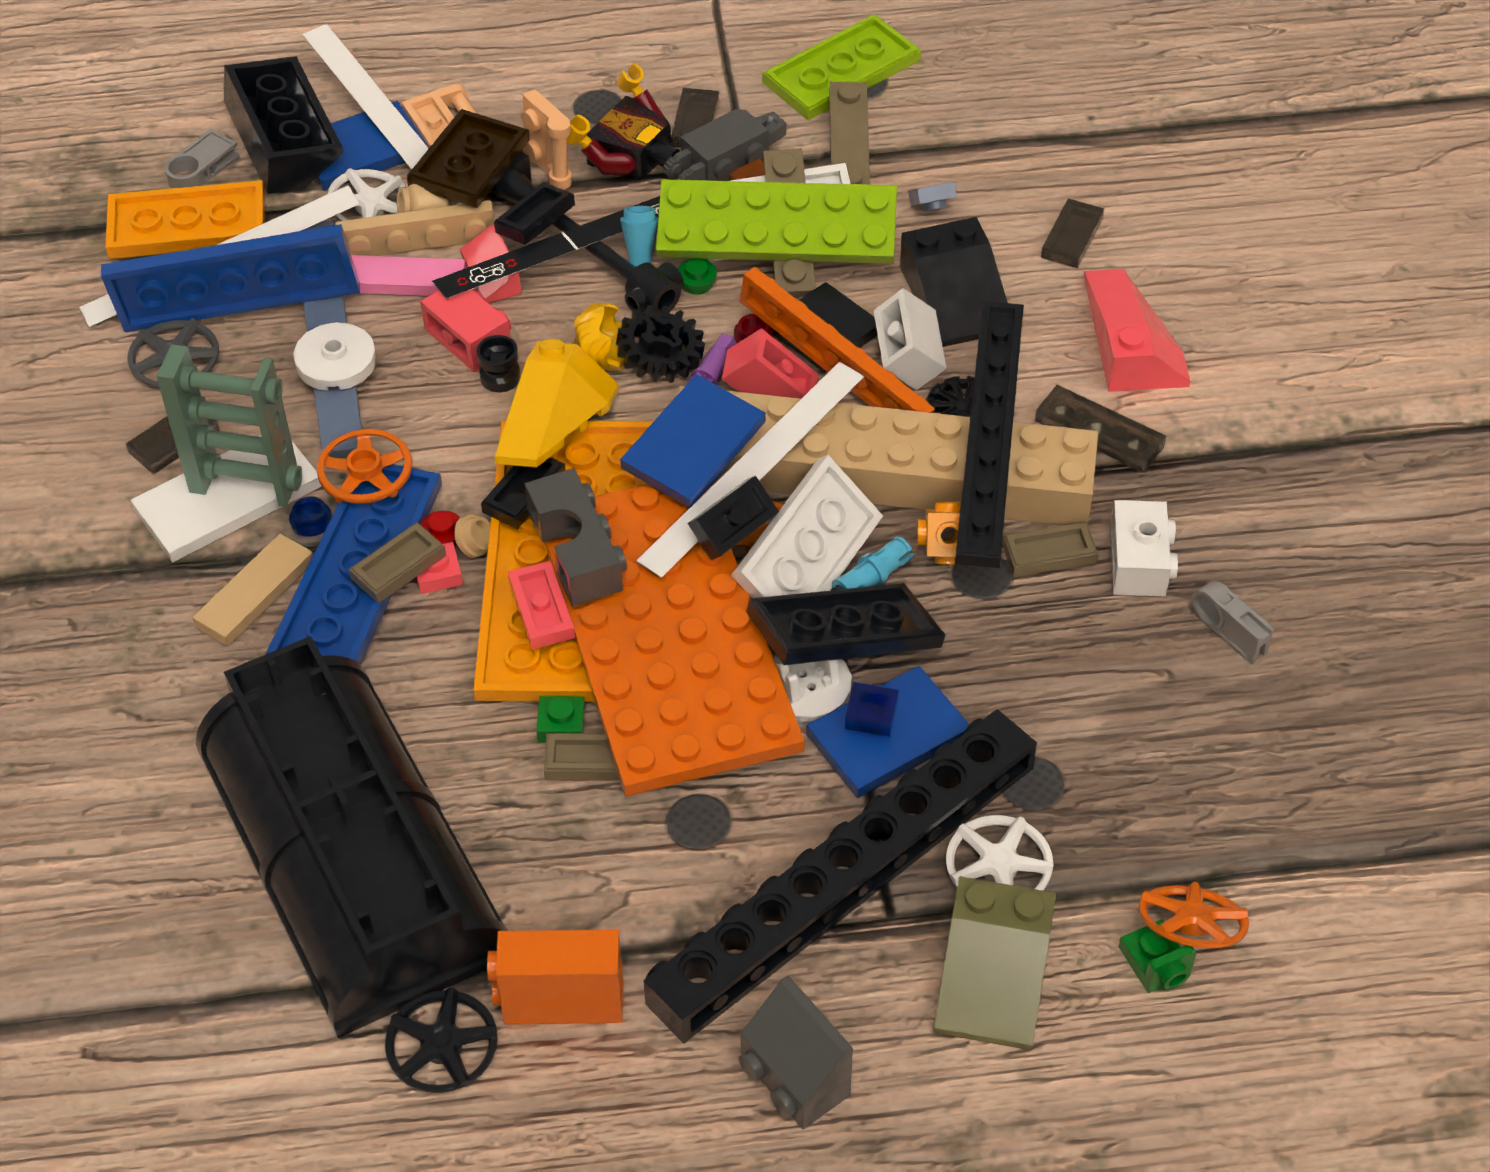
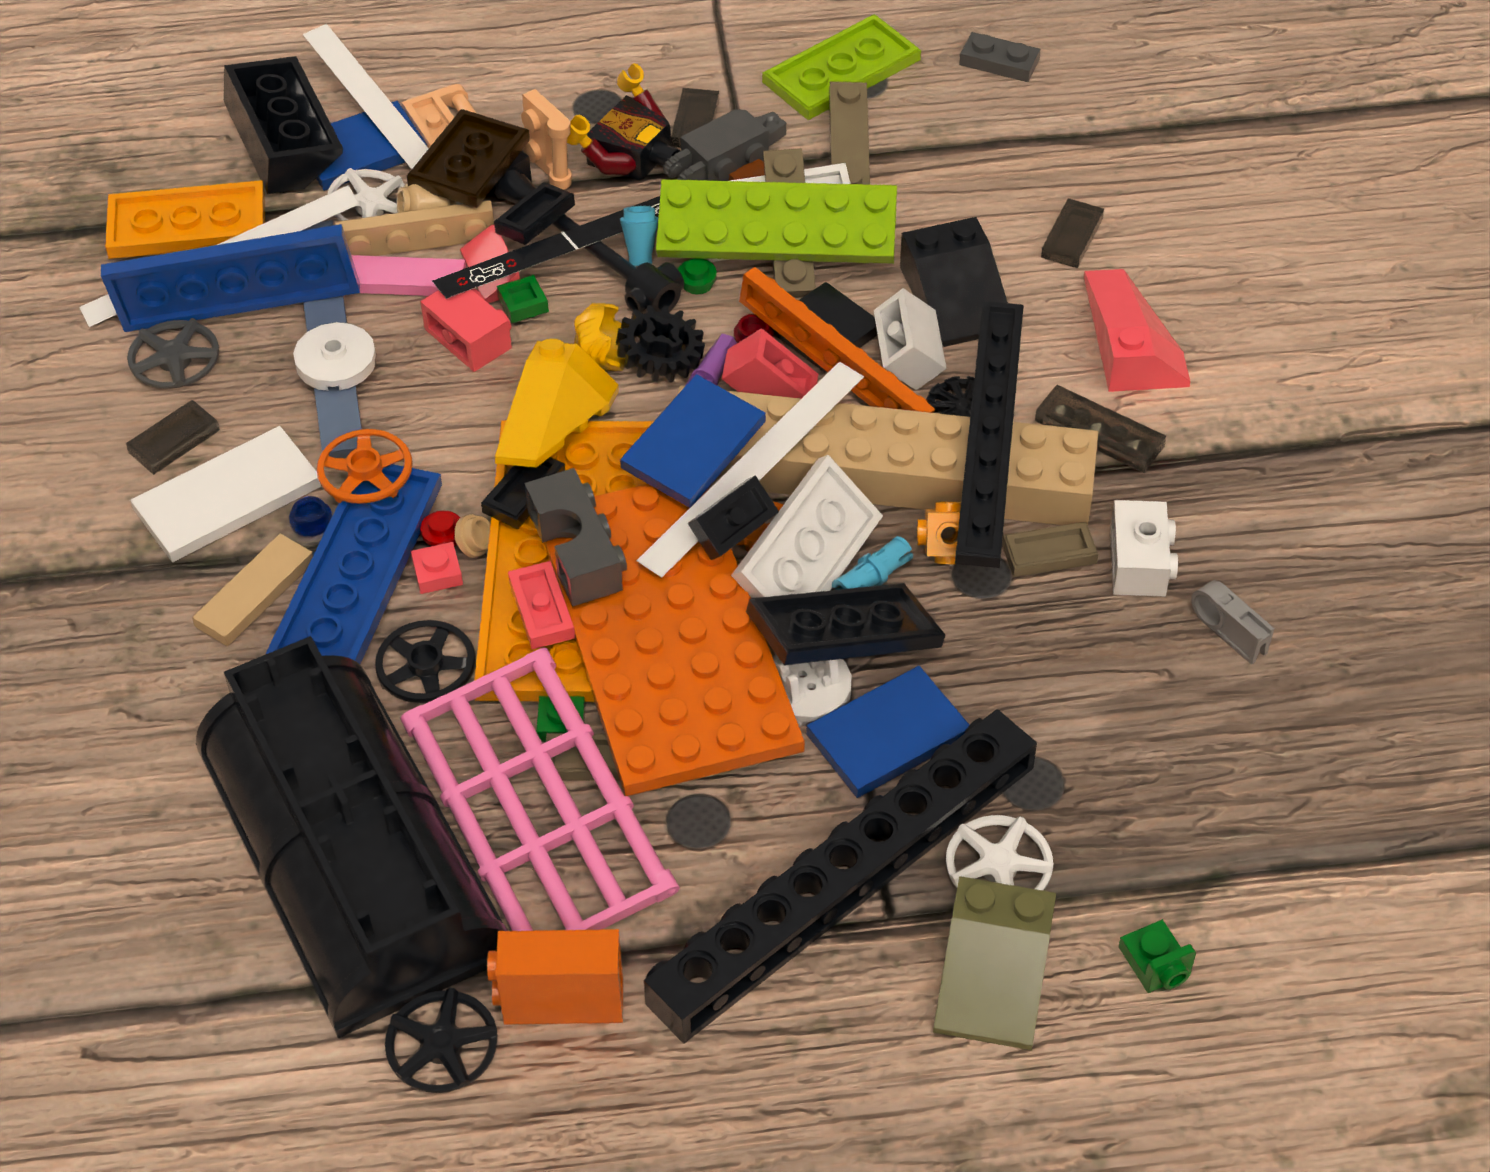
sand green fence [156,344,302,507] -> none
light grey piece [165,129,240,188] -> none
dark tan tile [349,522,446,603] -> none
black wheel [477,335,521,393] -> none
dark grey slope [739,975,853,1130] -> none
clear blue plate [845,682,899,737] -> none
sand blue plate [908,182,957,211] -> none
orange wheel [1139,882,1249,948] -> none
none -> black wheel [375,620,476,703]
none -> bright pink door [400,648,680,931]
none -> green plate [497,275,549,323]
none -> dark grey plate [959,32,1041,82]

